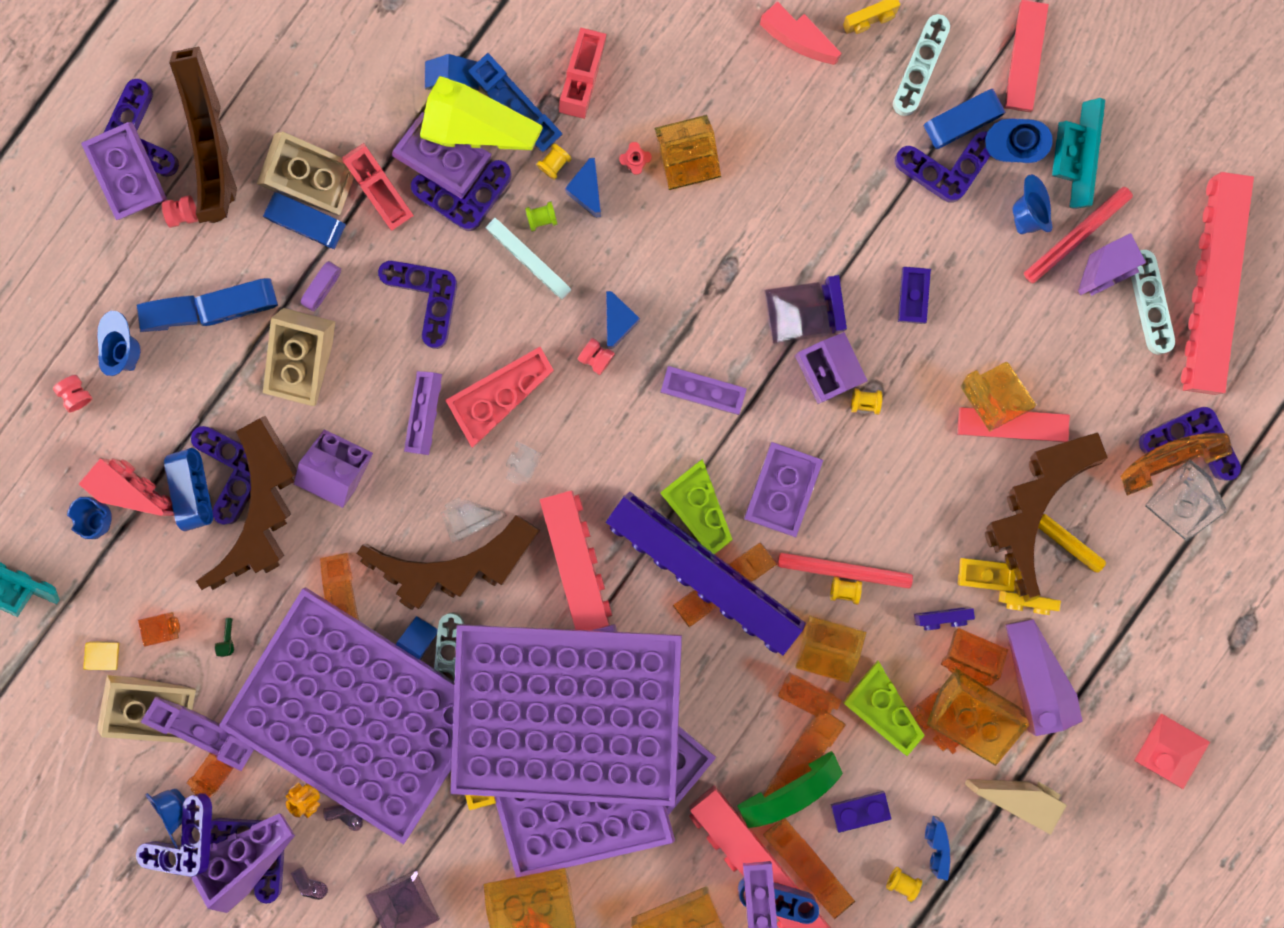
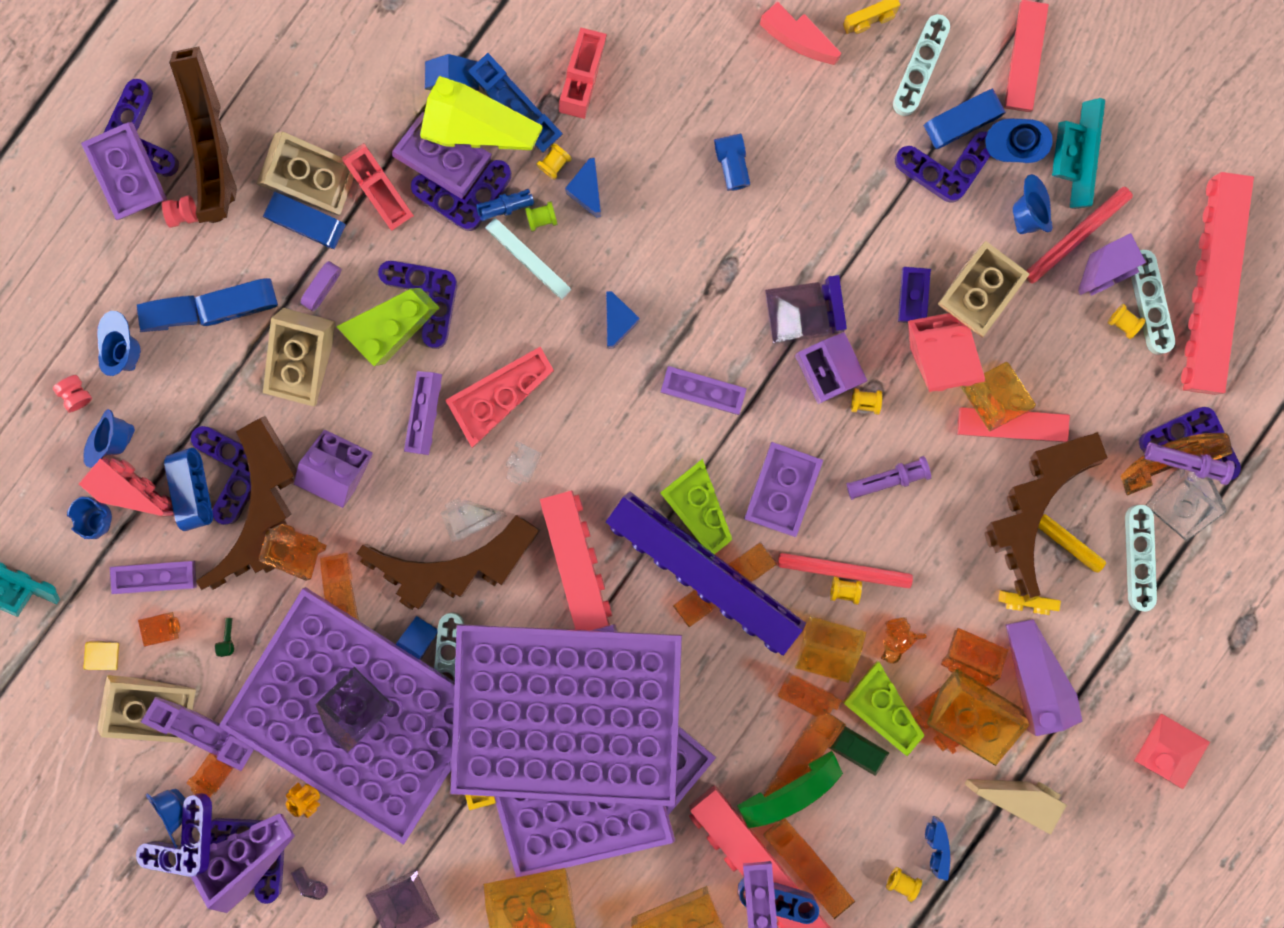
clear purple arm [323,804,363,831] -> none
coral wheel [577,338,615,375] -> none
coral plate [619,142,652,175] -> none
clear yellow slope [654,115,721,190] -> none
dark purple plate [831,791,892,833] -> none
dark purple plate [914,607,975,630] -> none
yellow plate [957,558,1016,592] -> none
none -> blue piece [83,409,135,468]
none -> medium lavender plate [110,561,197,594]
none -> clear orange bracket [258,524,327,581]
none -> clear purple slope [315,667,394,753]
none -> lime wedge [336,288,440,366]
none -> blue pin [477,189,534,221]
none -> blue piece [714,133,750,191]
none -> dark green tile [829,724,889,776]
none -> medium lavender pin [846,456,931,500]
none -> clear orange animal [881,617,927,664]
none -> coral slope [908,313,985,392]
none -> tan slope [938,241,1029,338]
none -> yellow bush [1108,304,1146,339]
none -> light aqua beam [1125,505,1157,612]
none -> medium lavender pin [1145,442,1235,485]

